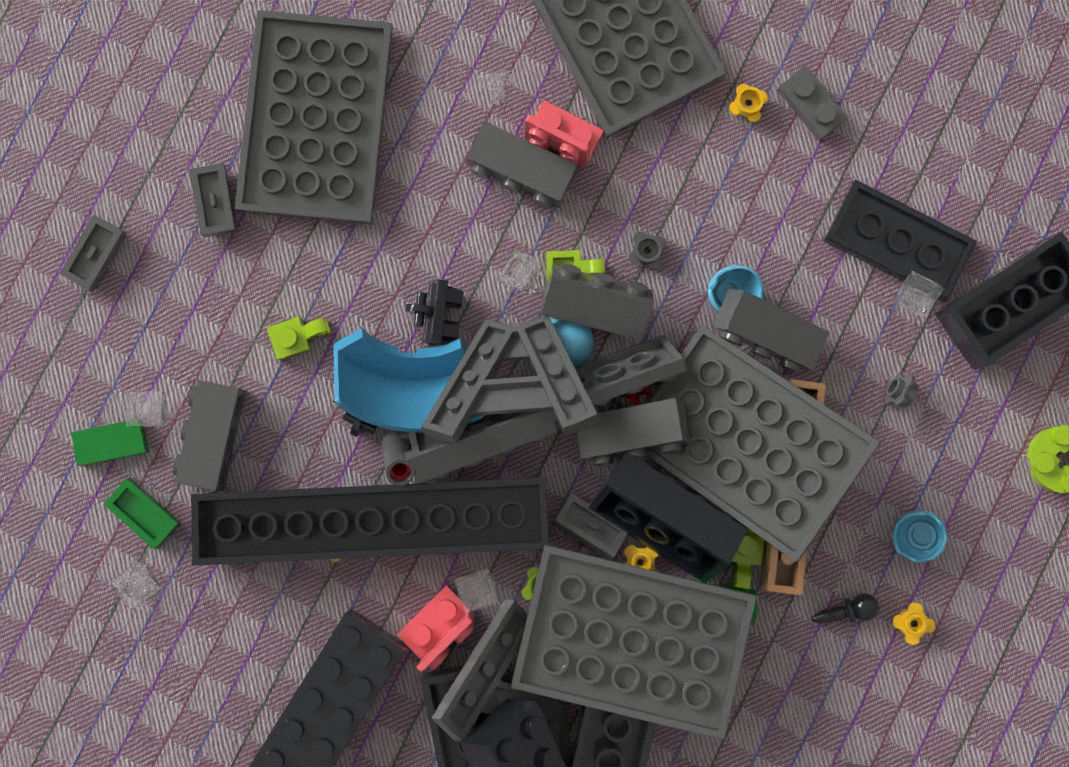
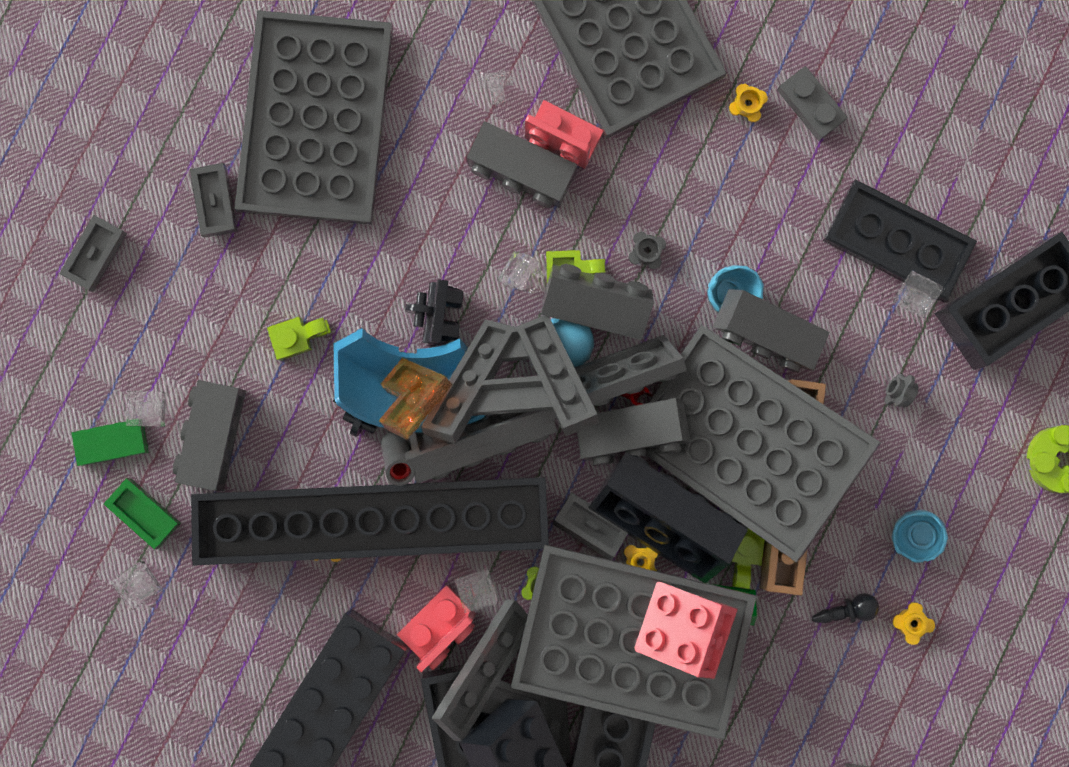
none -> clear orange plate [379,358,452,440]
none -> coral bracket [635,582,738,679]

